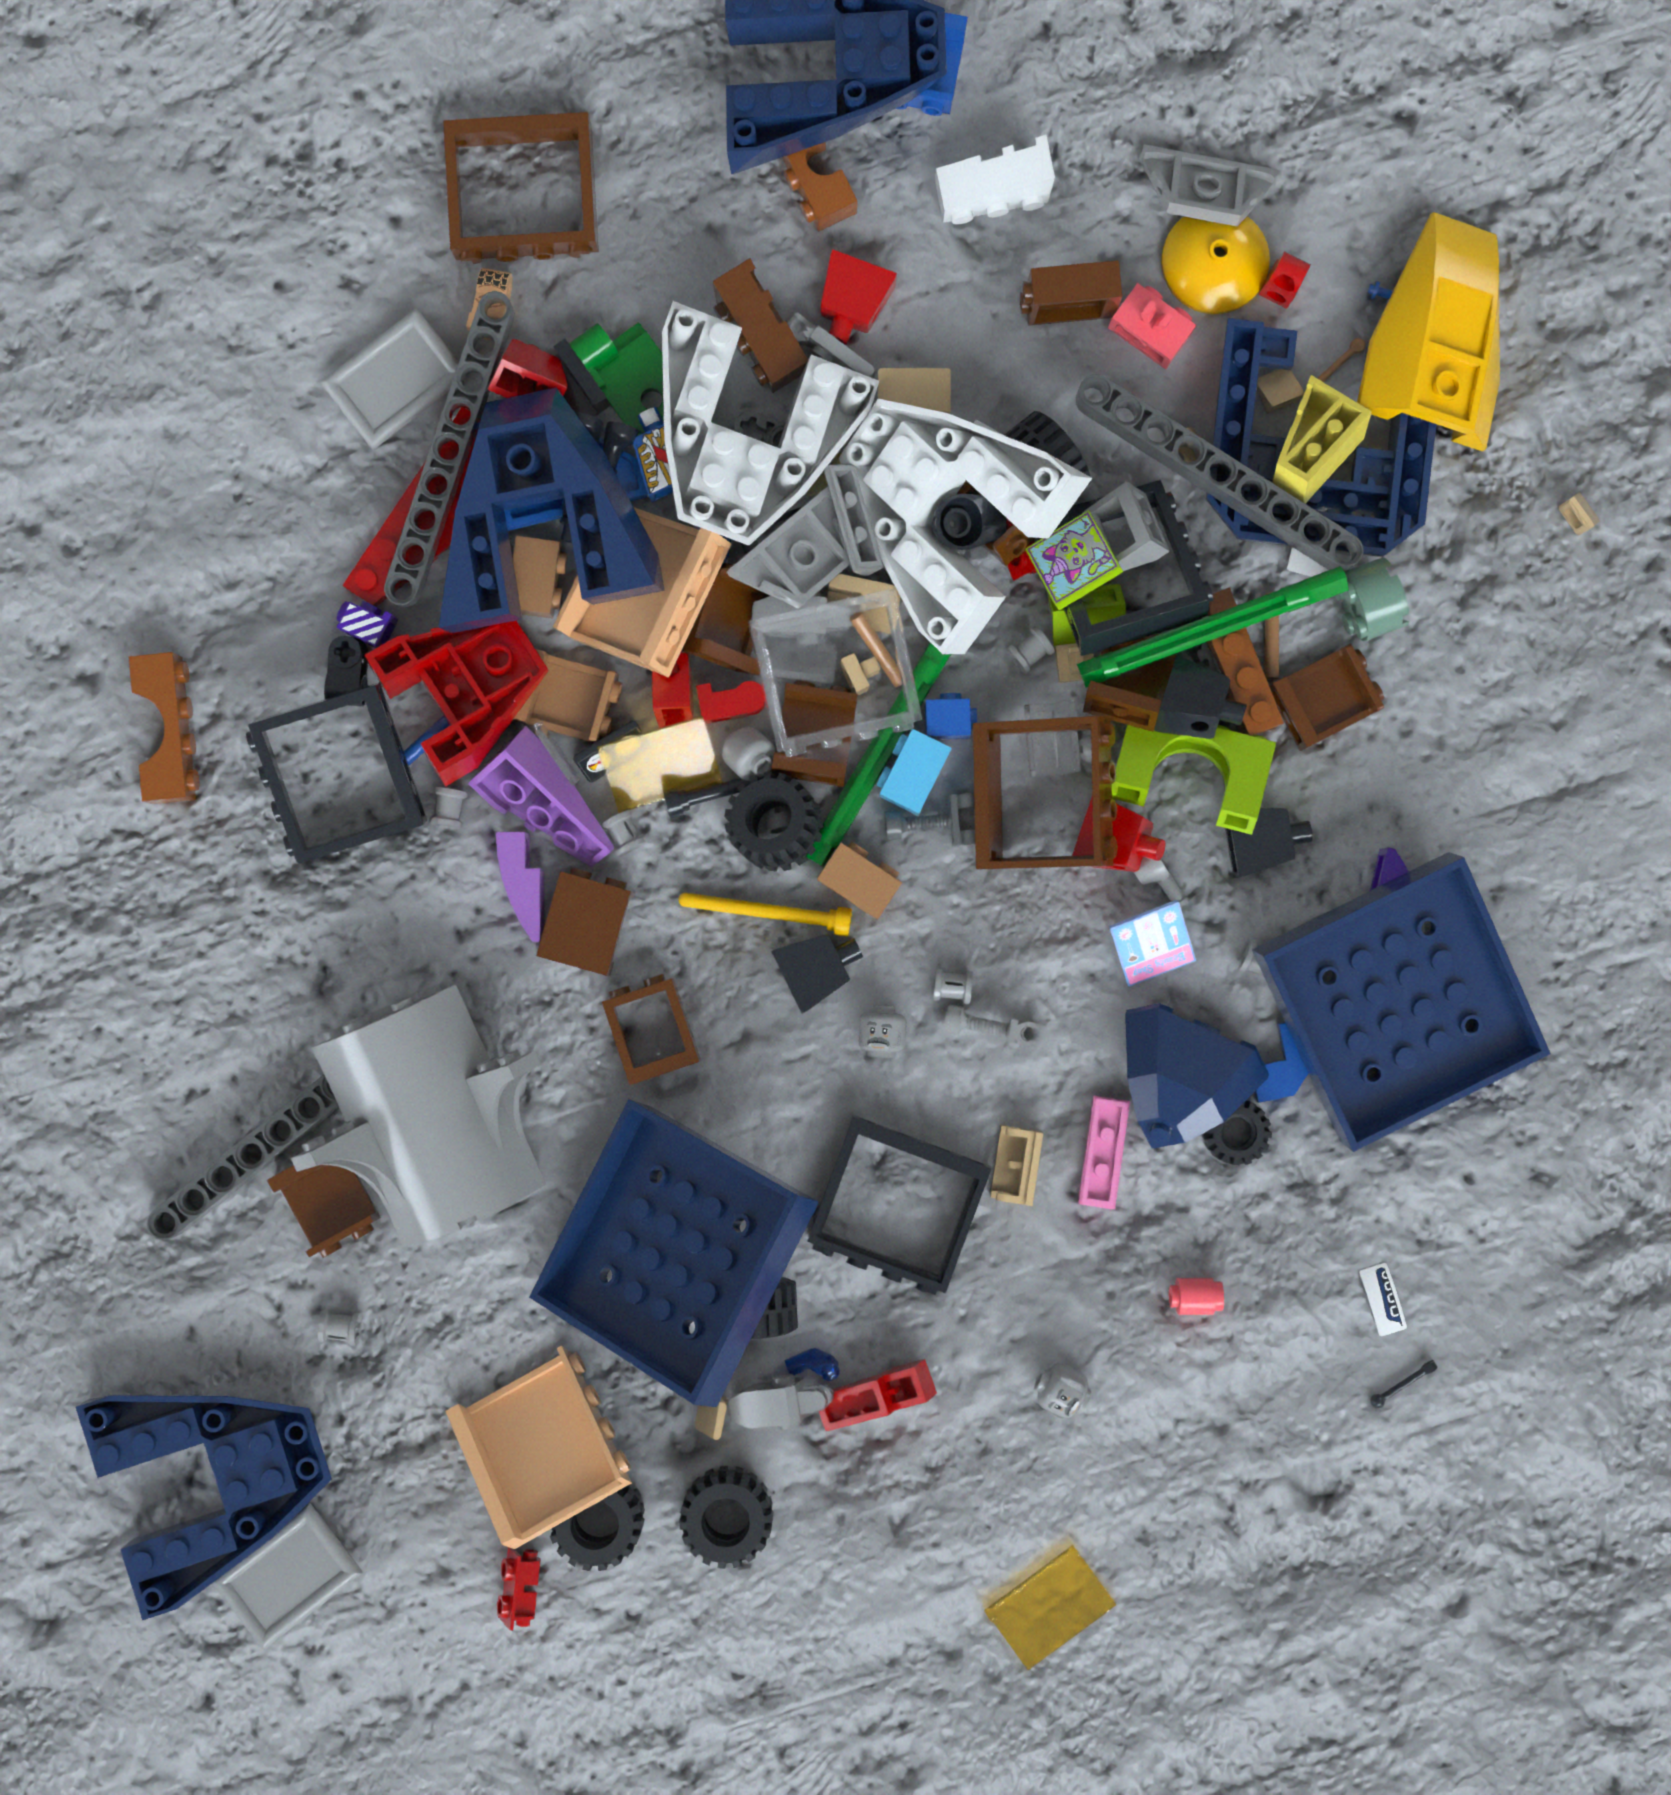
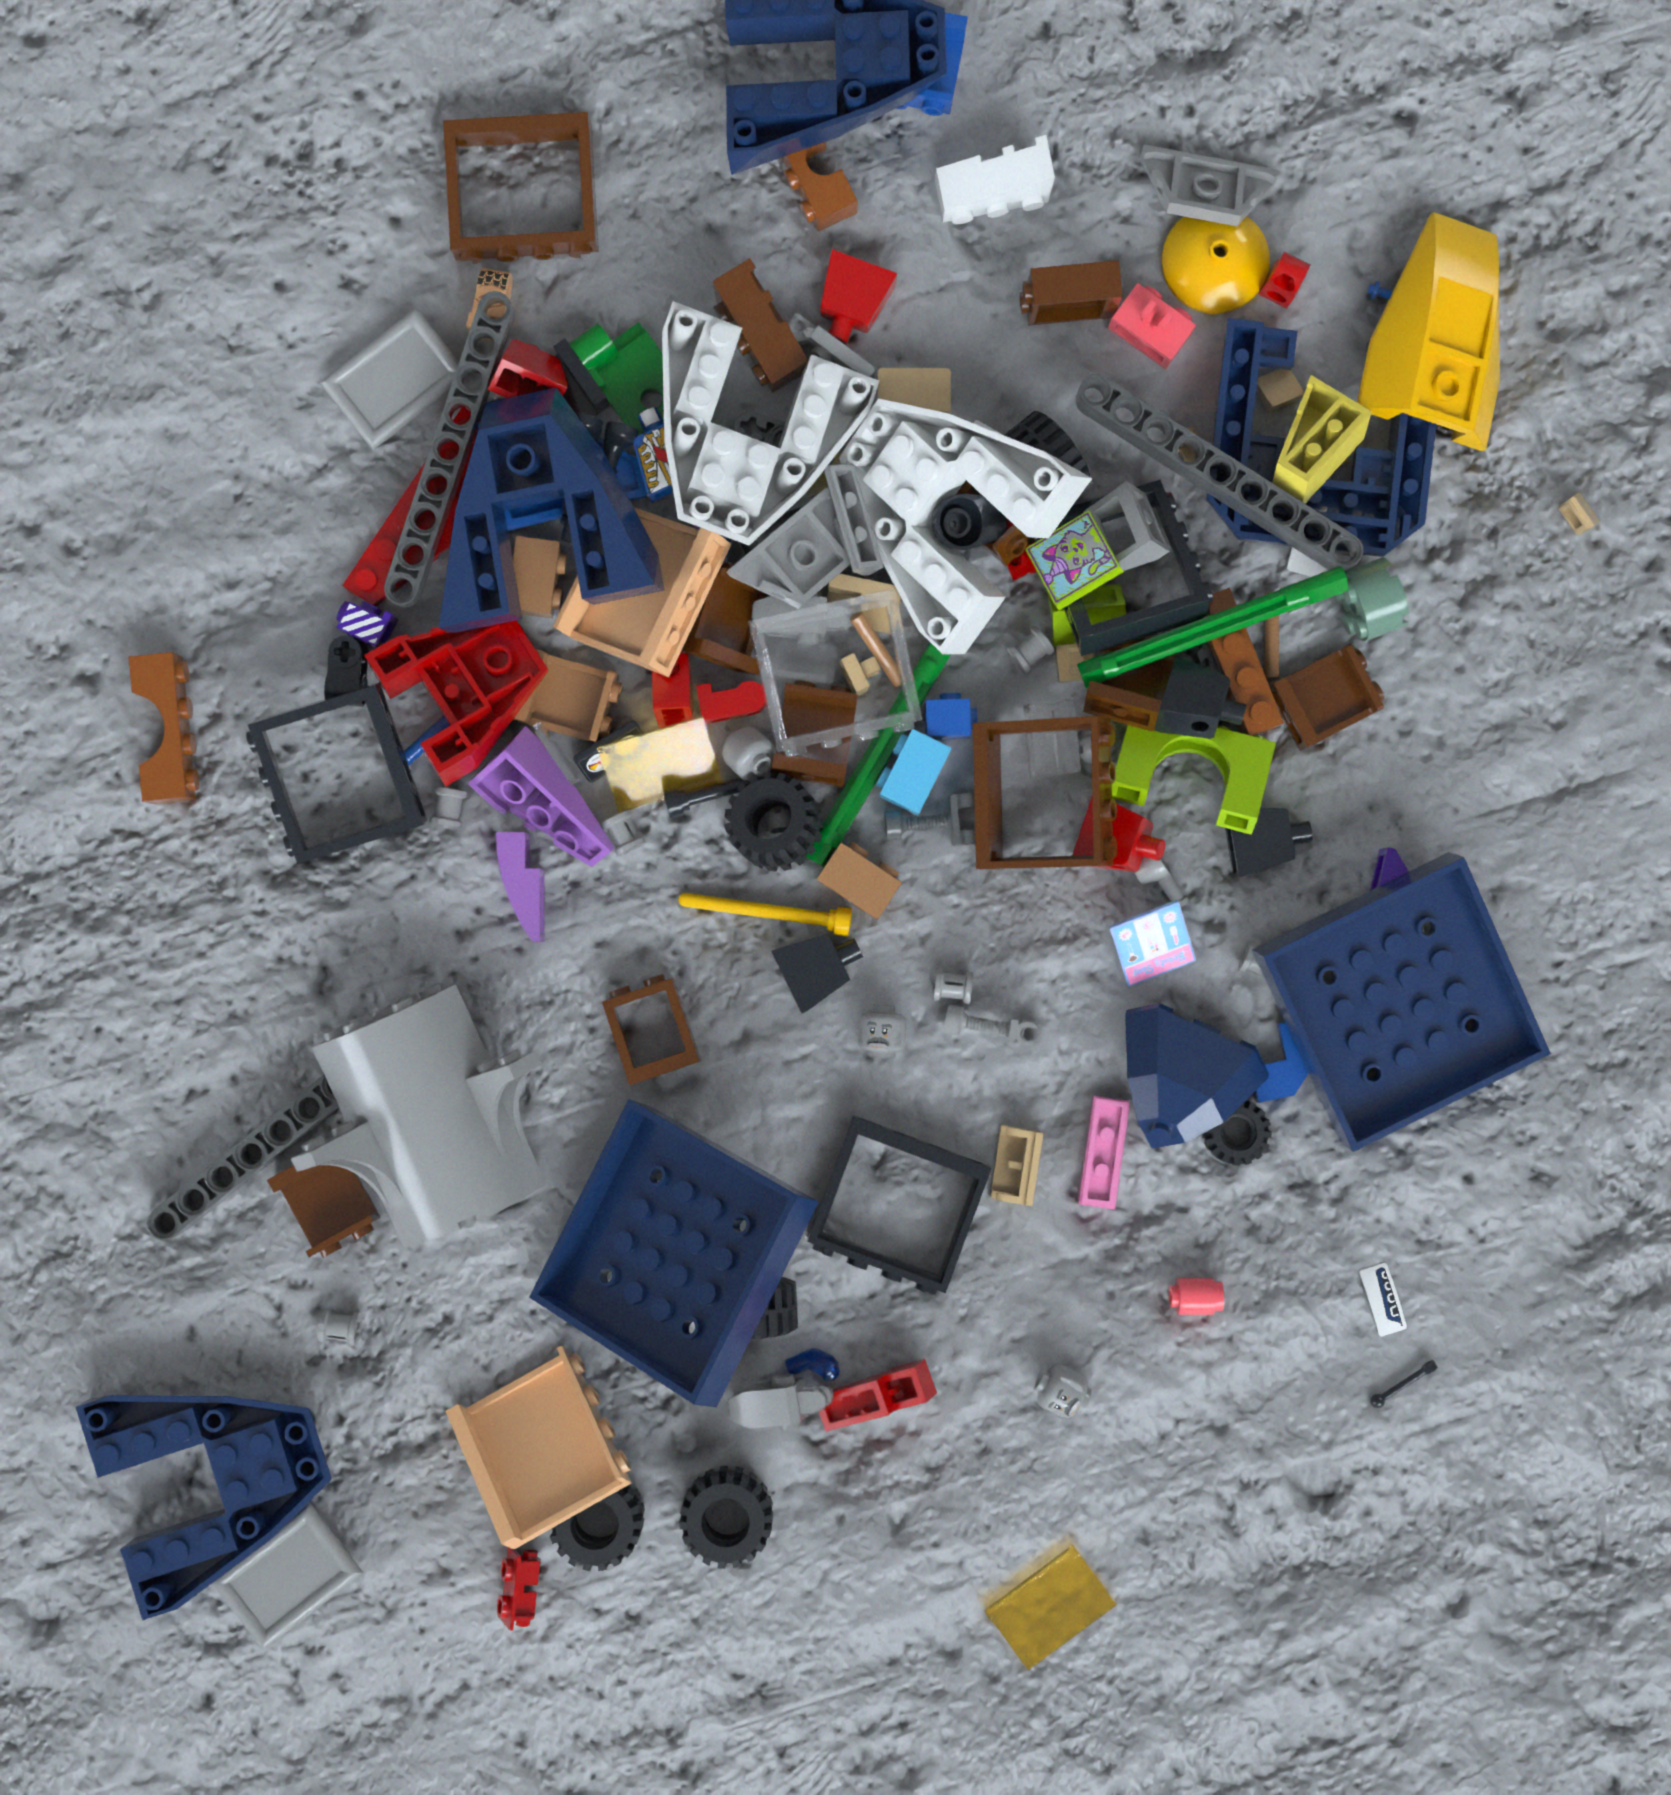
reddish brown panel [536,867,634,976] -> none
tan slope [695,1396,728,1440] -> none
medium nougat hinge [1307,338,1366,384] -> none

